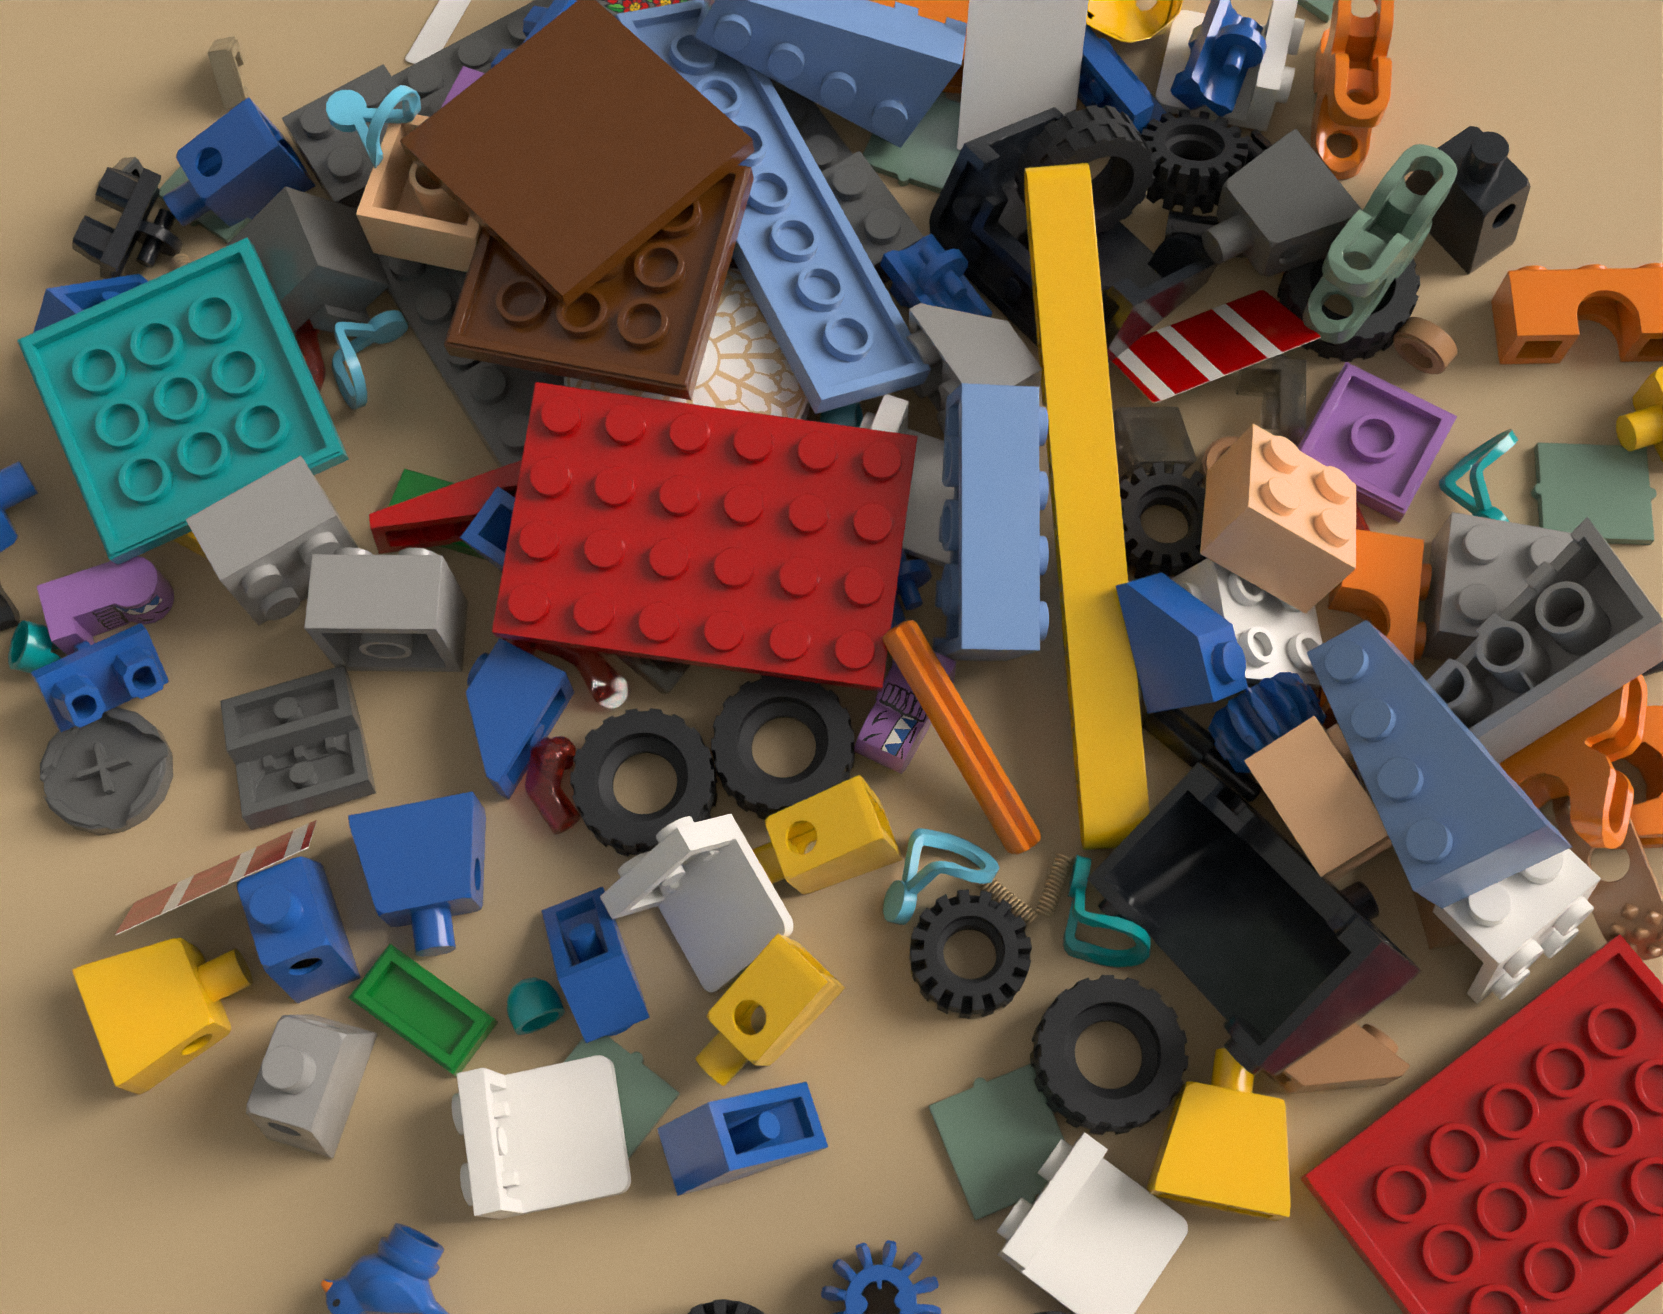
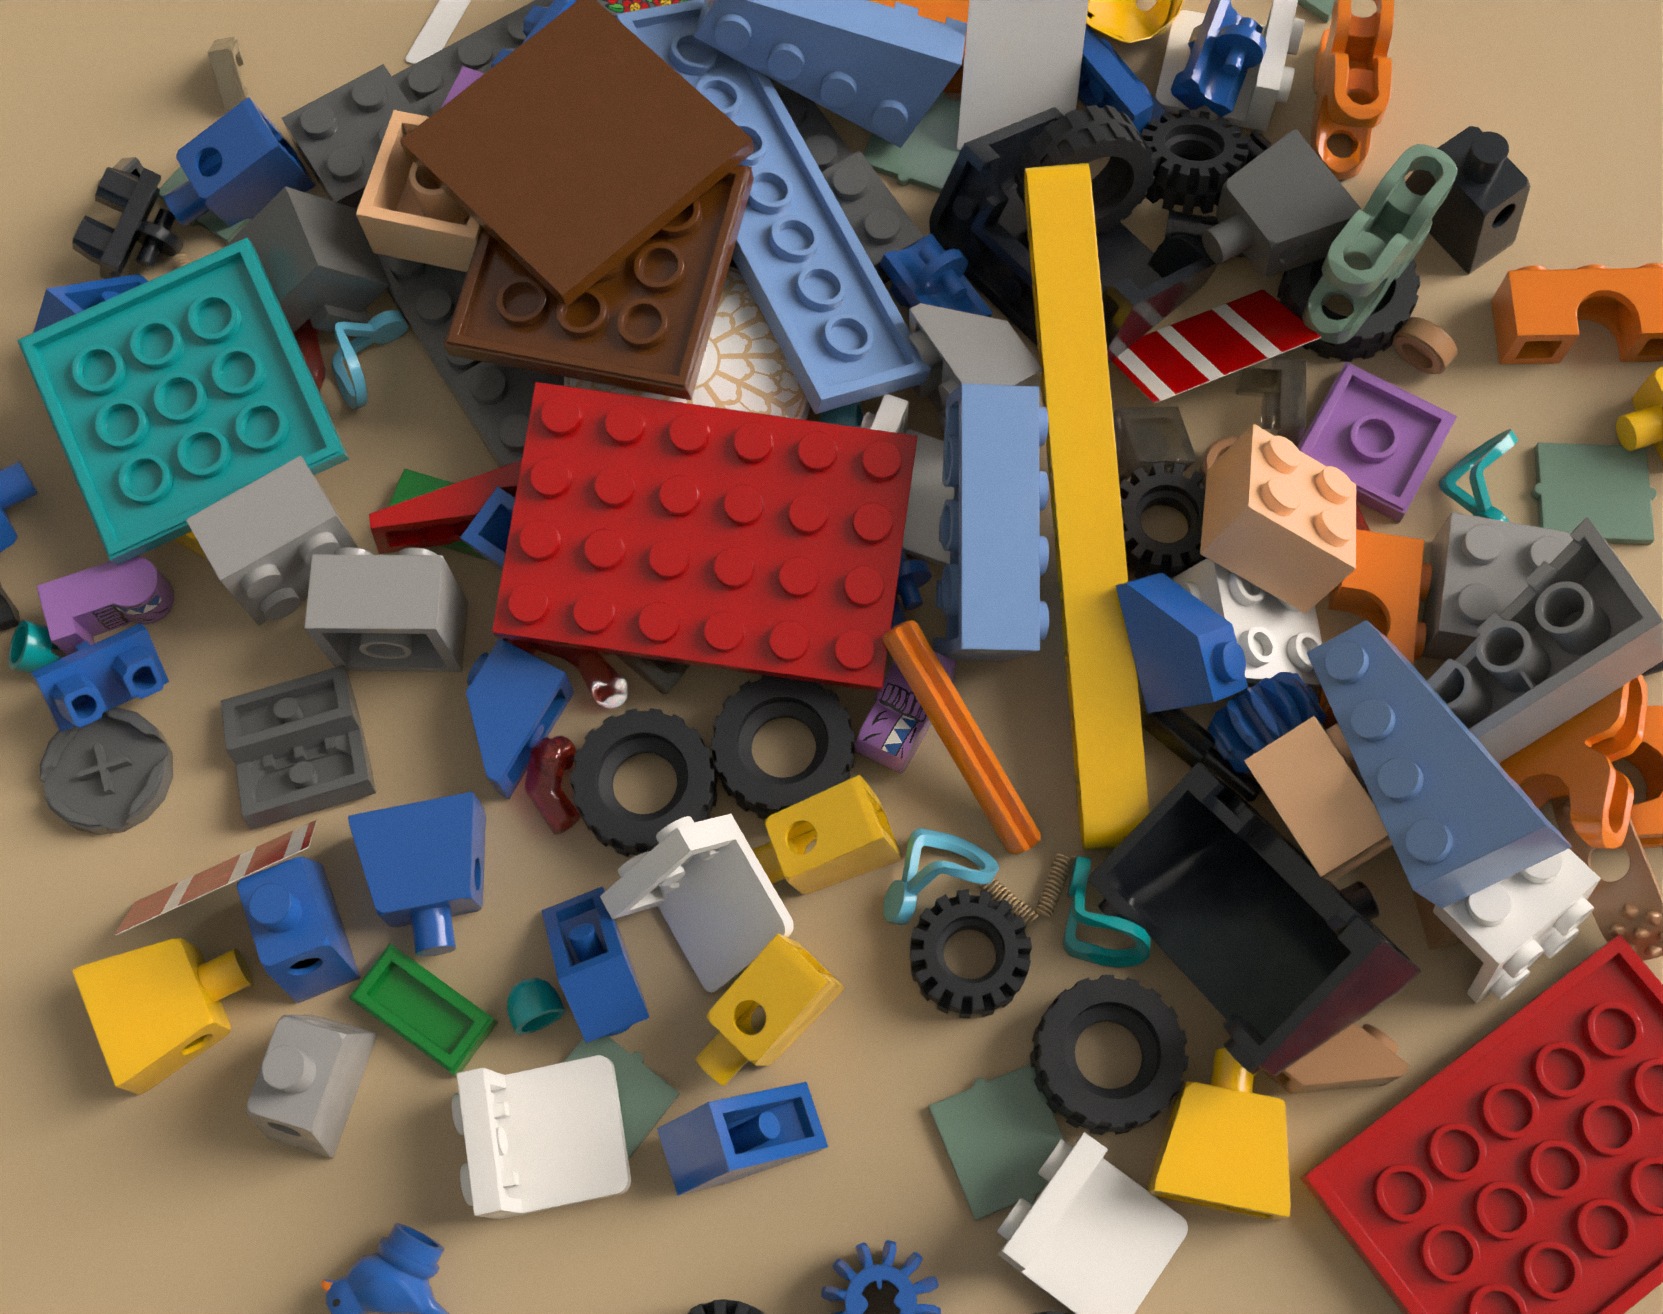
medium azure piece [326,85,421,169] -> none

